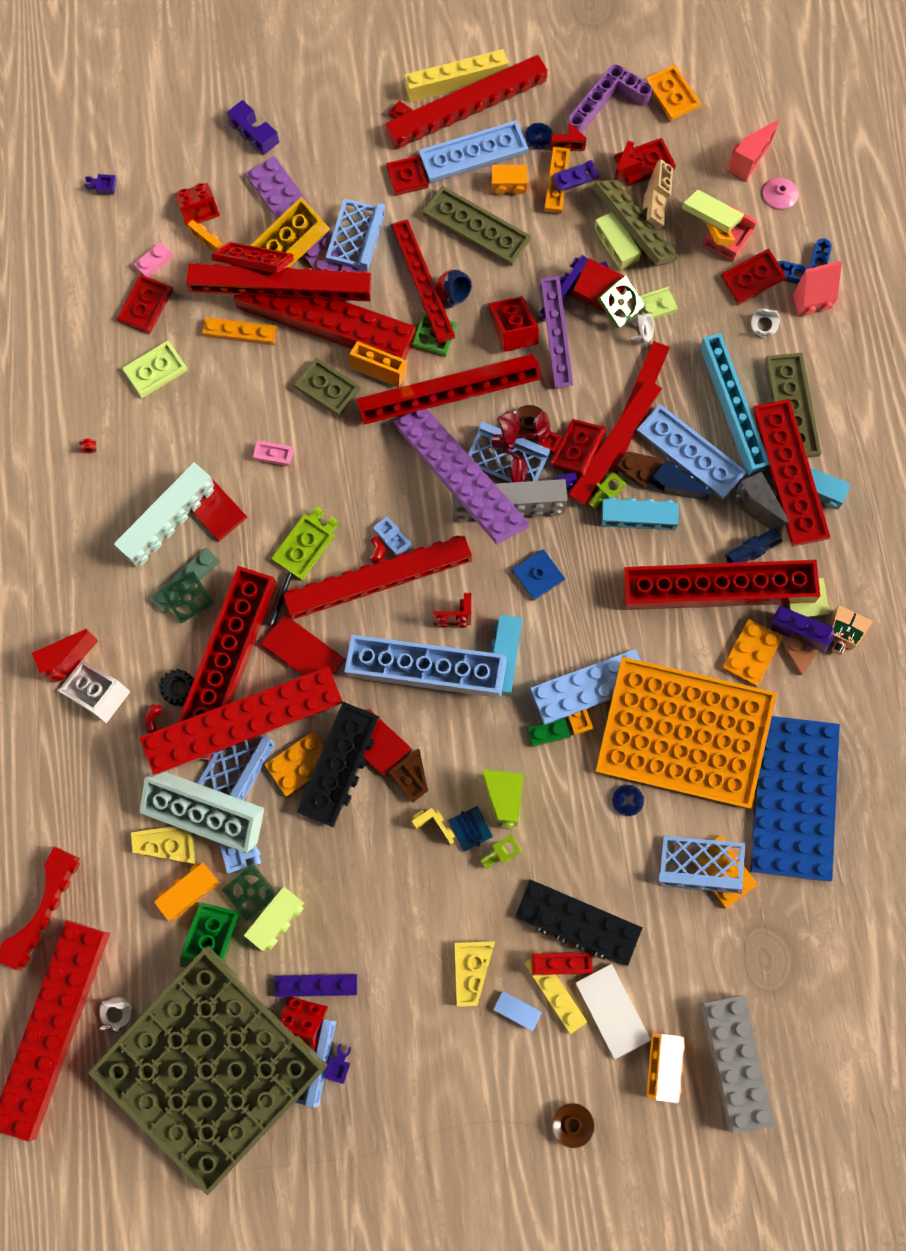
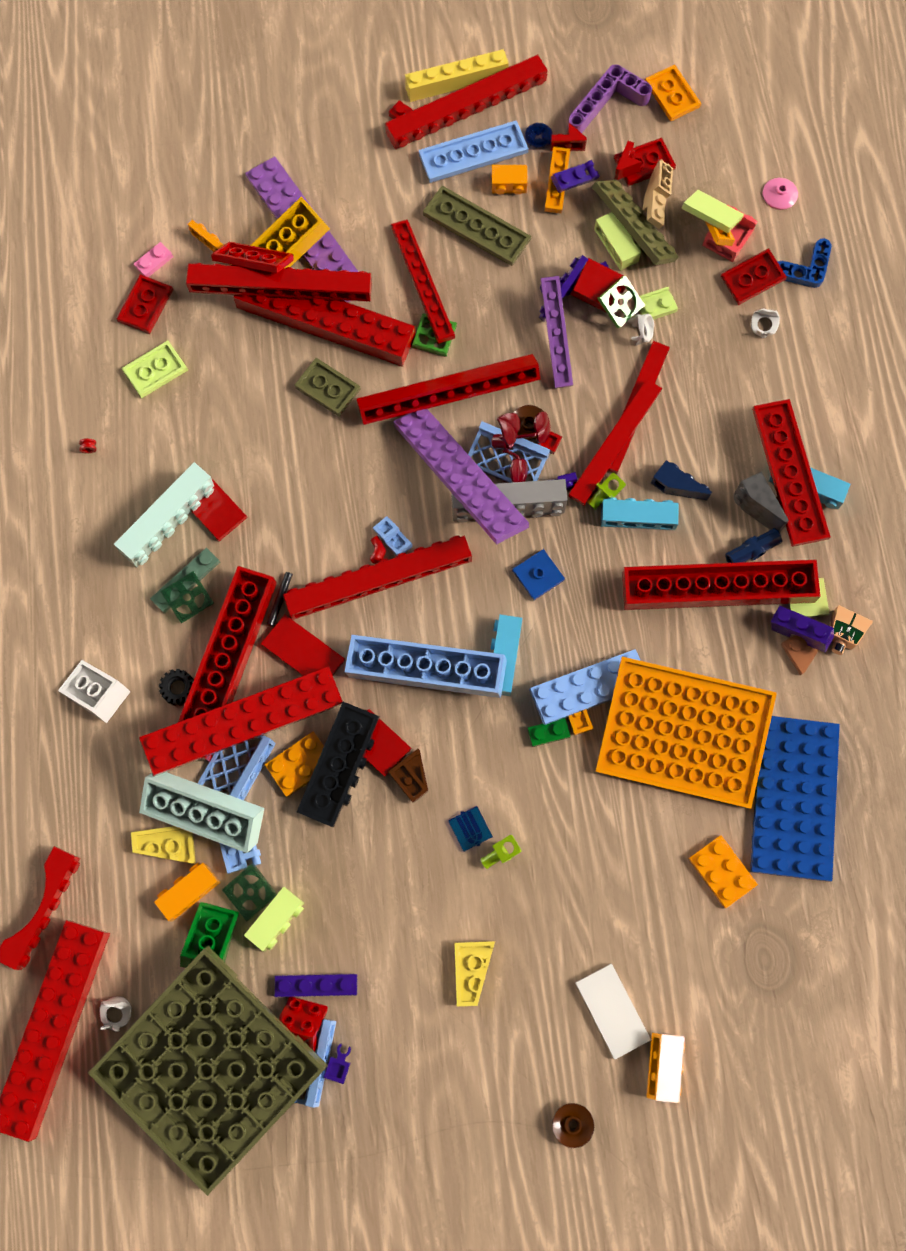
red slope [32,628,98,682] -> none
dark purple plate [84,174,117,194] -> none
red arm [144,704,162,733] -> none
red bracket [175,183,220,227] -> none
light orange plate [202,317,277,345] -> none
dark purple arch [227,100,279,155] -> none
bright pink plate [253,440,294,467] -> none
lime tile [271,506,339,581] -> none
light blue fence [326,198,385,273] -> none
light orange brick [349,341,407,387] -> none
red tile [386,155,428,196] -> none
light yellow bracket [412,808,455,845] -> none
red bracket [432,593,472,628] -> none
dark blue piece [437,270,472,308] -> none
lime slope [482,769,524,829] -> none
red slope [488,296,539,352] -> none
light blue slope [493,991,542,1031] -> none
black plate [515,879,643,966] -> none
light yellow plate [524,951,587,1034] -> none
red tile [531,953,593,976] -> none
red tile [549,419,606,476] -> none
clear blue gear [612,785,644,816] -> none
reddish brown wing [615,451,666,489] -> none
light blue plate [636,404,747,501] -> none
light blue fence [659,836,745,894] -> none
medium azure brick [700,333,769,477] -> none
light grey brick [700,995,775,1134] -> none
light orange plate [722,619,783,687] -> none
coral slope [728,120,779,181] -> none
olive plate [765,352,822,458] -> none
coral slope [792,261,842,316] -> none

